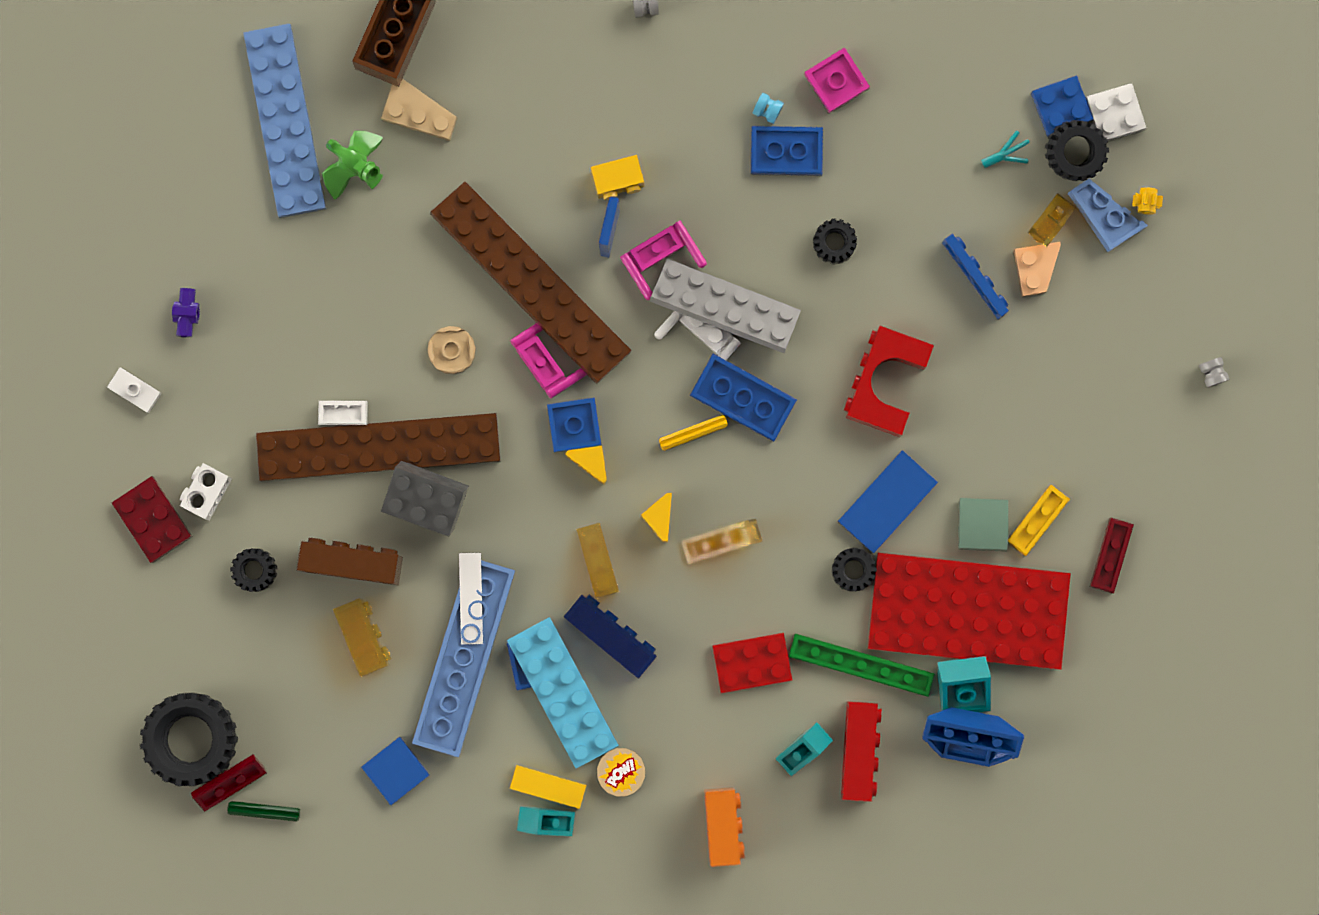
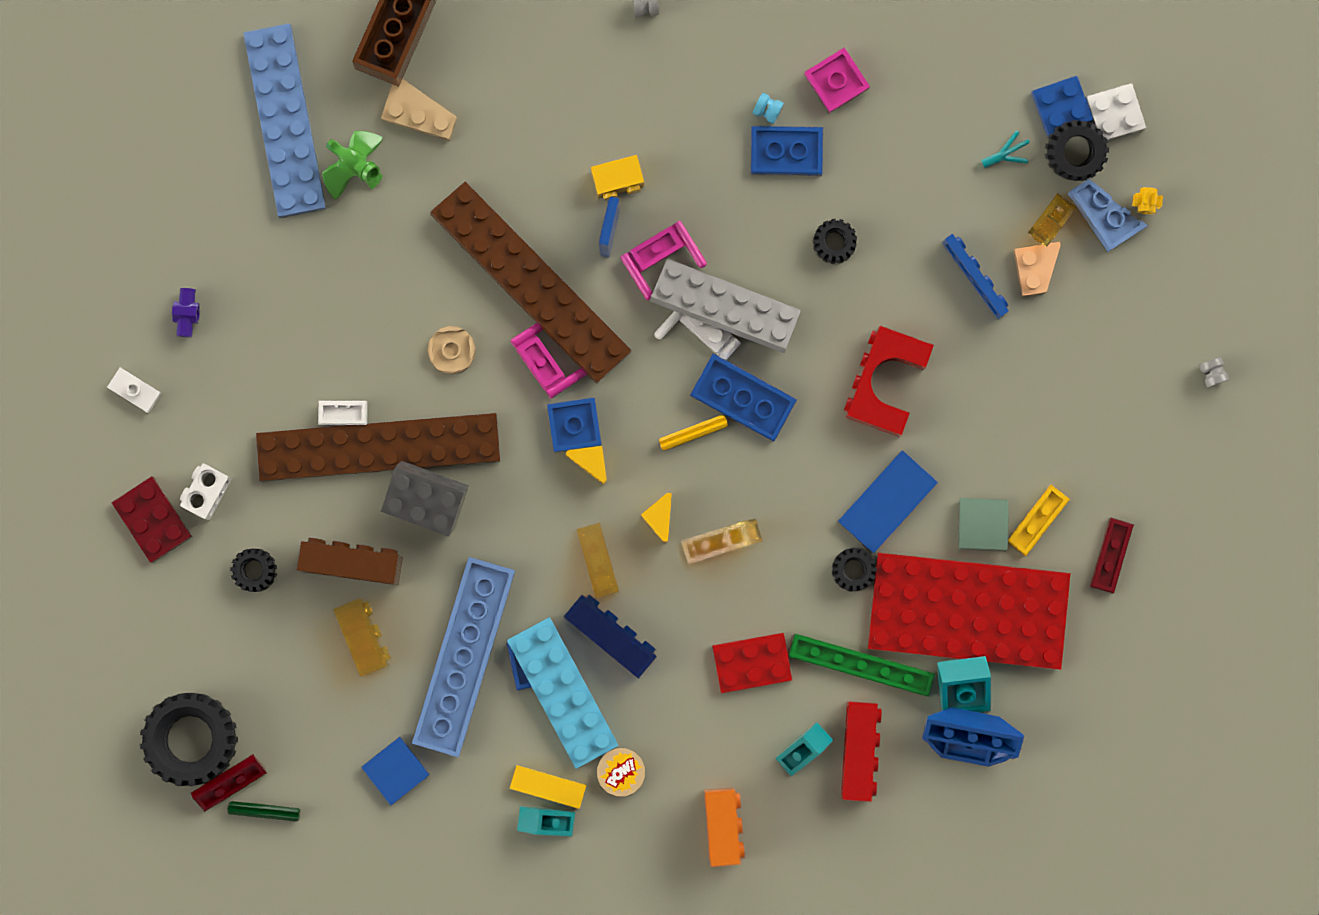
white sticker [459,553,483,644] -> none

